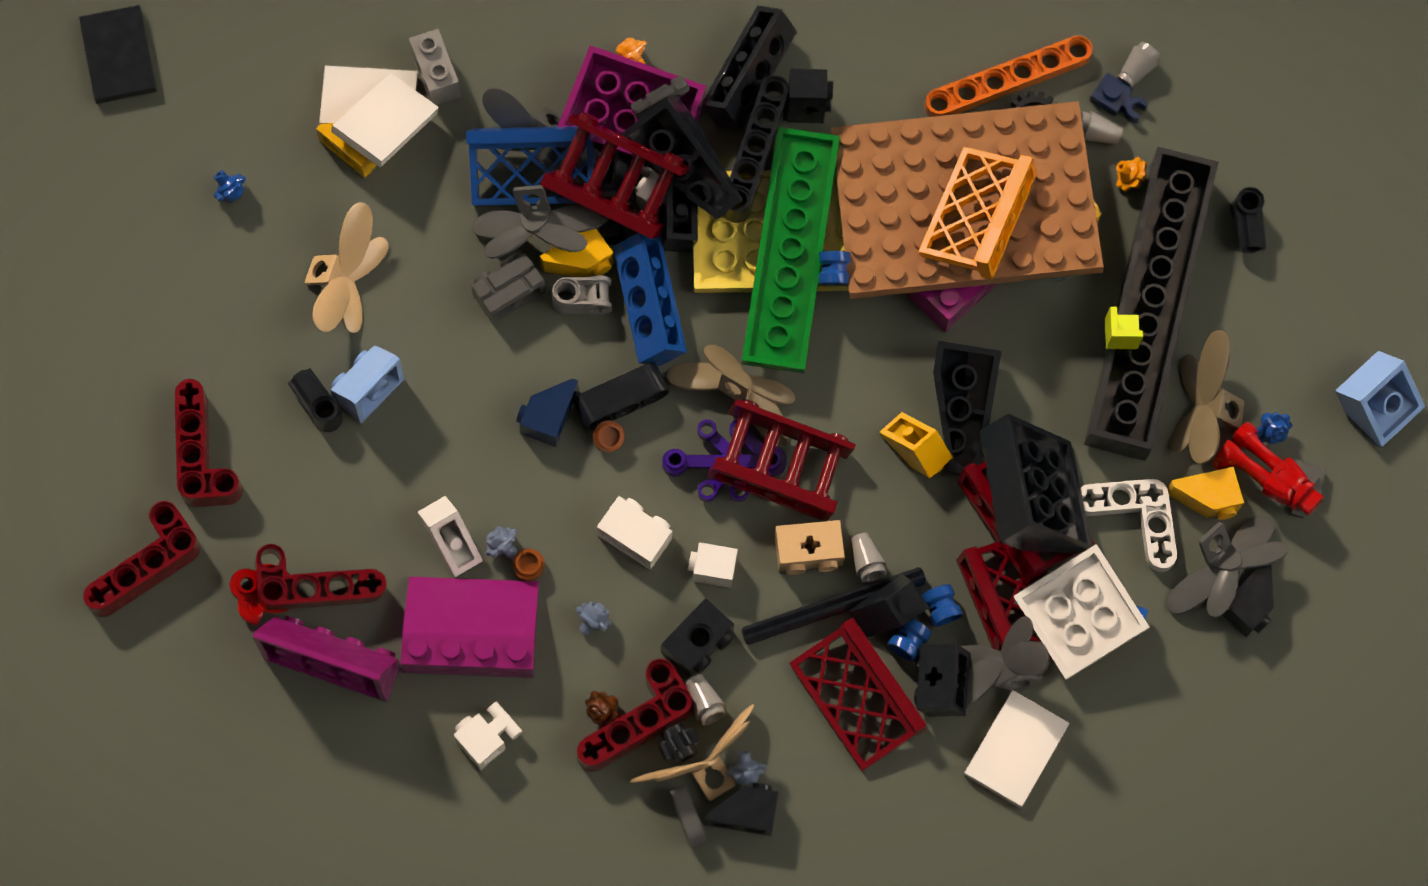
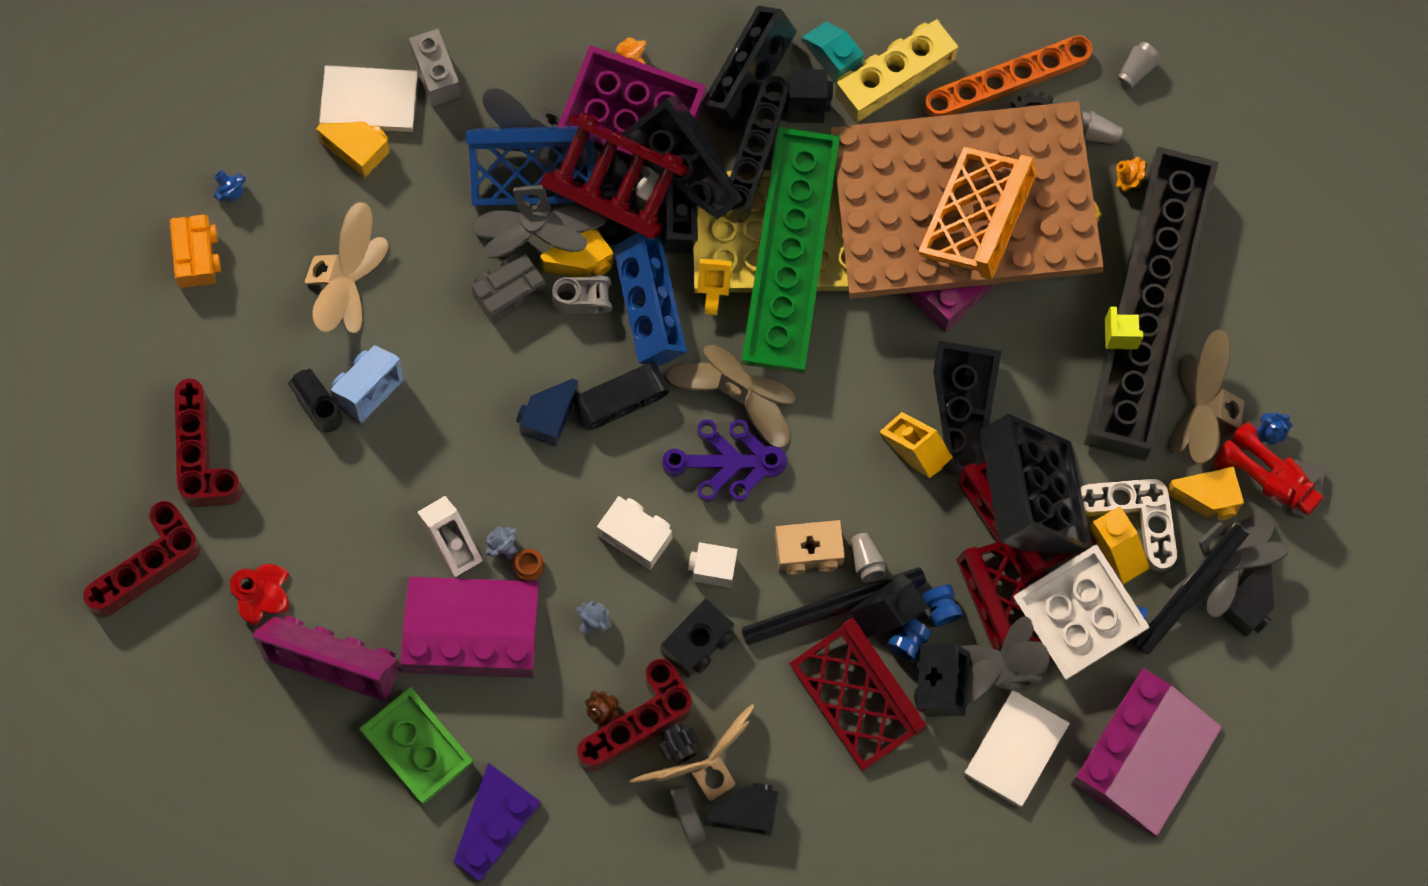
black tile [79,5,157,104] -> none
dark red beam [255,544,387,610] -> none
white tile [331,72,439,168] -> none
white brick [453,702,523,771] -> none
dark orange plate [593,420,625,452] -> none
dark grey axle [631,76,690,120] -> none
light grey cone [685,674,726,726] -> none
dark red fence [707,399,856,521] -> none
sand blue plant [726,750,766,785] -> none
blue wheel [818,251,850,286] -> none
dark blue plate [1089,73,1148,124] -> none
black piece [1230,187,1266,254] -> none
light blue slope [1335,351,1426,447] -> none
none -> light orange brick [169,214,221,288]
none -> bright green plate [359,687,474,806]
none -> dark purple wing [453,762,541,883]
none -> yellow plate [697,259,732,315]
none -> teal slope [801,21,864,85]
none -> light yellow brick [835,19,958,123]
none -> slope [1071,668,1222,837]
none -> yellow slope [1089,506,1150,585]
none -> black axle [1134,522,1250,655]

